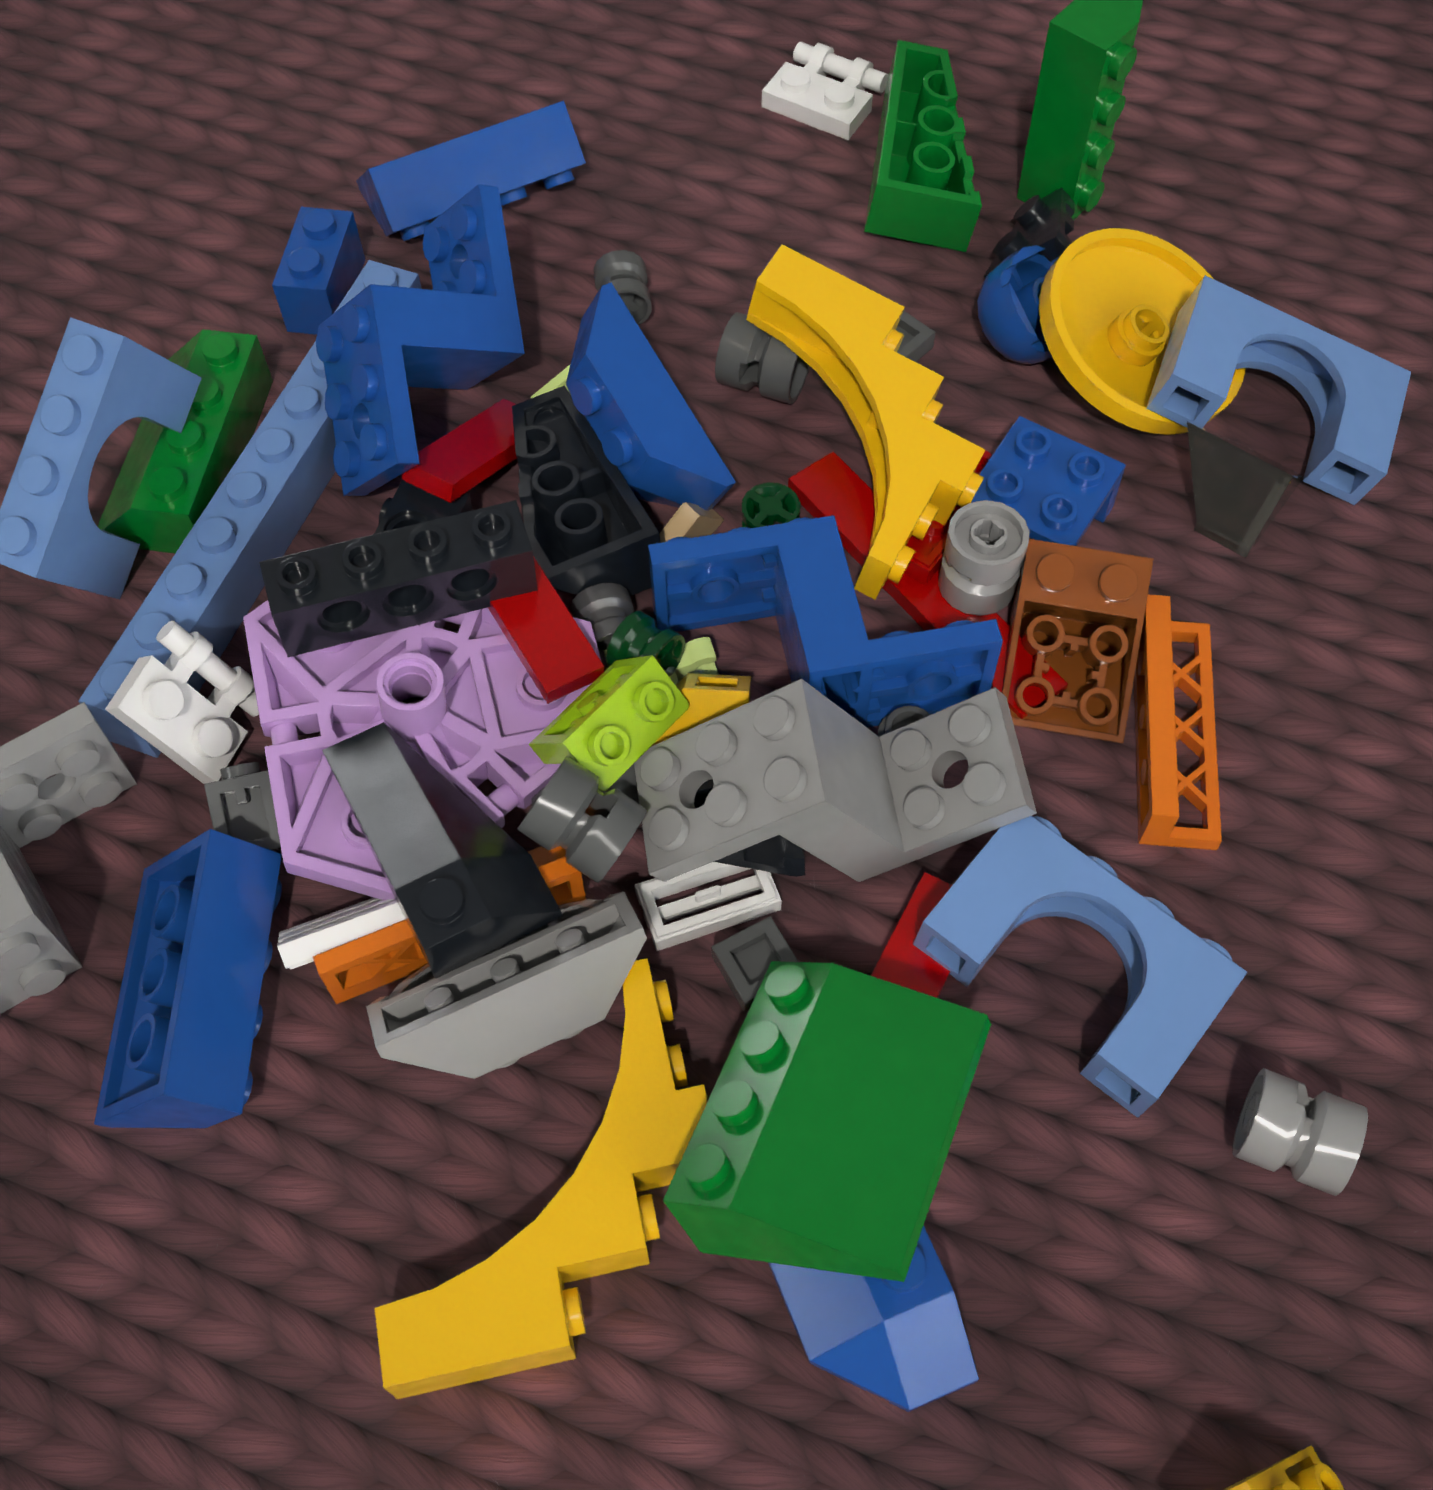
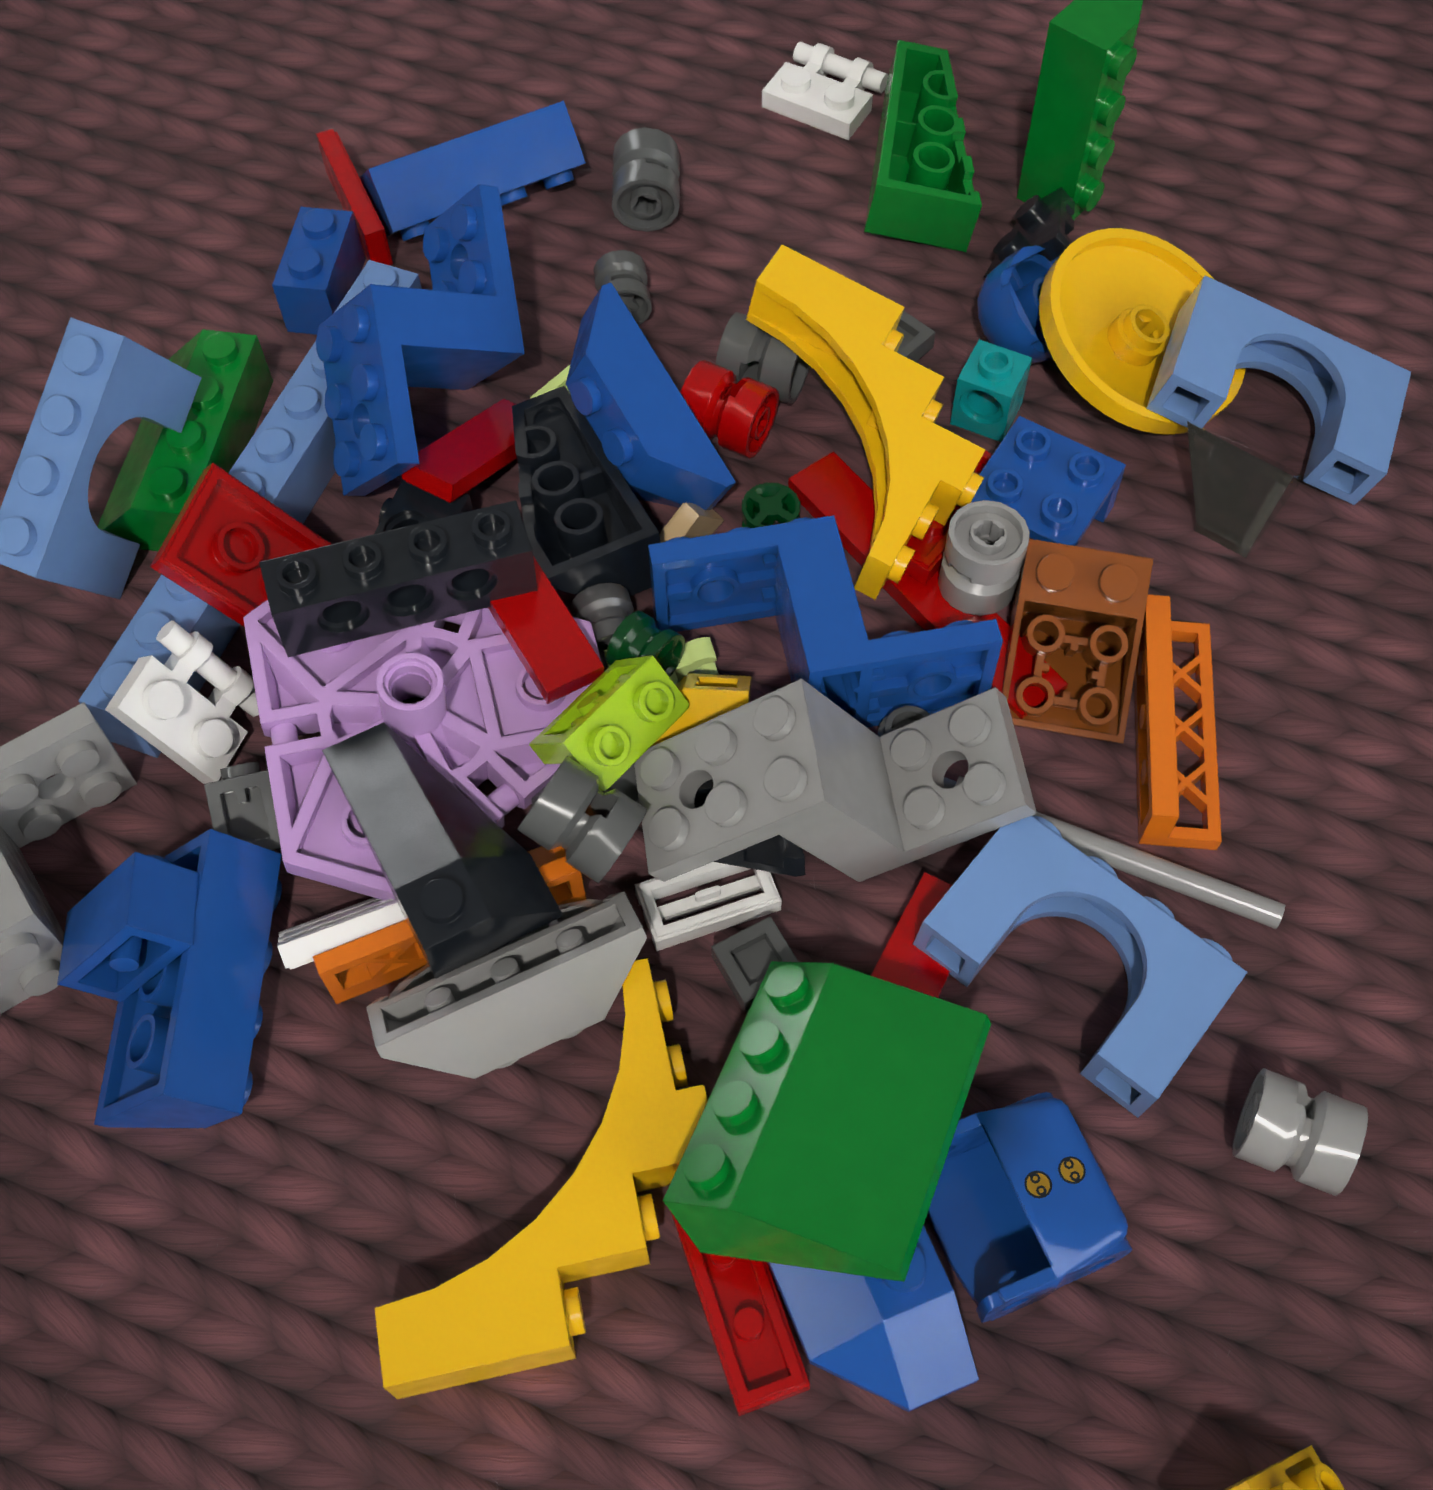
none -> blue brick [57,852,199,1002]
none -> red tile [150,463,331,627]
none -> red tile [316,128,393,266]
none -> dark grey wheel [612,127,680,232]
none -> red tile [665,1193,811,1417]
none -> red wheel [680,360,779,459]
none -> blue piece [928,1092,1132,1323]
none -> light grey bar [943,776,1286,929]
none -> teal brick [950,339,1032,442]

